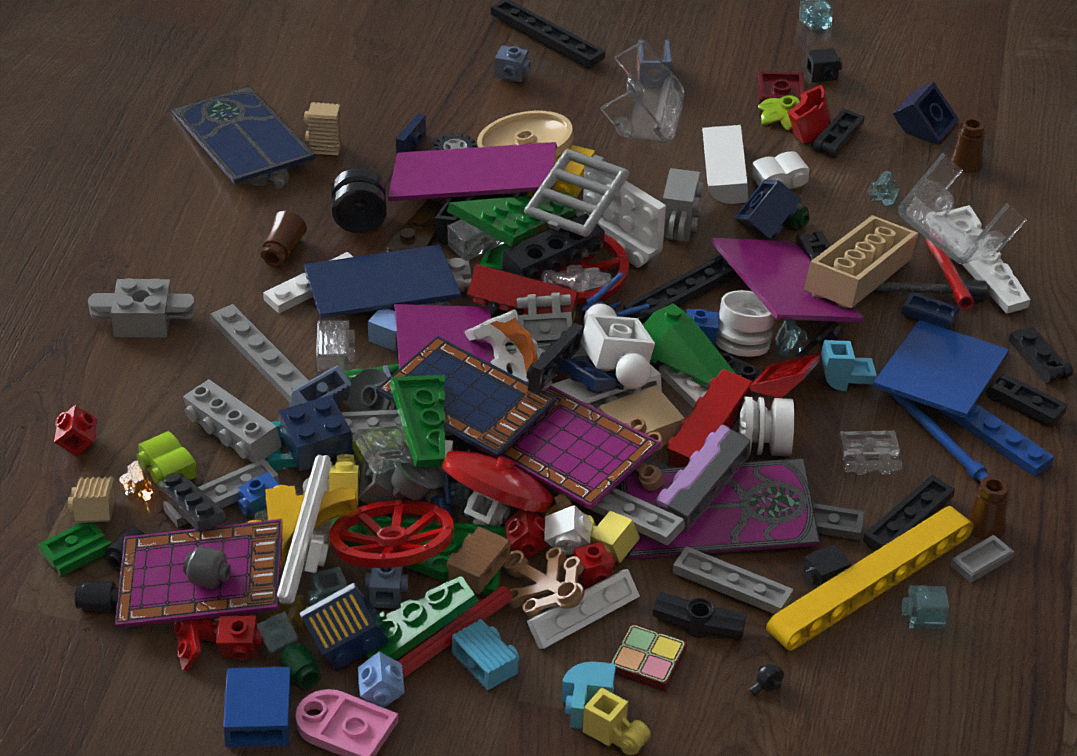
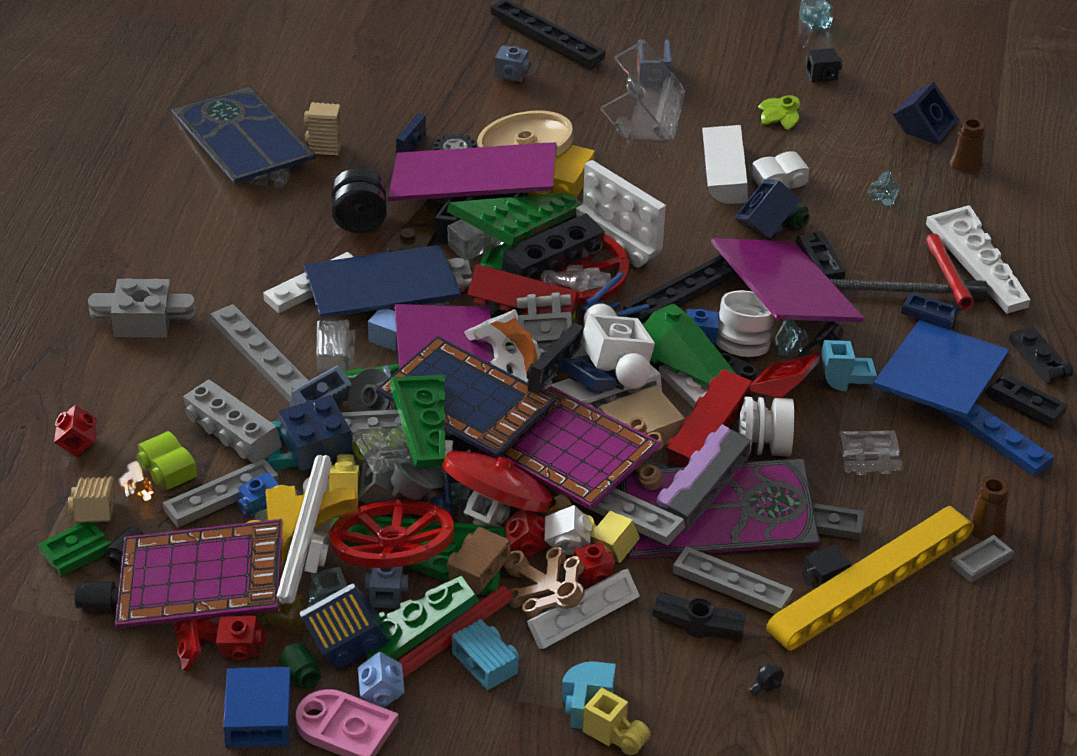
black plate [156,473,227,532] -> none
dark grey head [183,546,231,589] -> none
clear light blue tile [256,611,298,654] -> none
reddish brown plant [261,211,307,267] -> none
light grey bar [524,149,629,237] -> none
tile [610,623,688,691] -> none
light grey brick [662,168,703,242] -> none
dark red tile [757,72,806,105] -> none
red brick [787,85,832,144] -> none
tan brick [804,215,918,308] -> none
black plate [813,108,865,158] -> none
black plate [863,475,955,550] -> none
blue bar [889,392,990,482] -> none
clear windscreen [898,153,1026,264] -> none
clear light blue brick [902,585,949,629] -> none

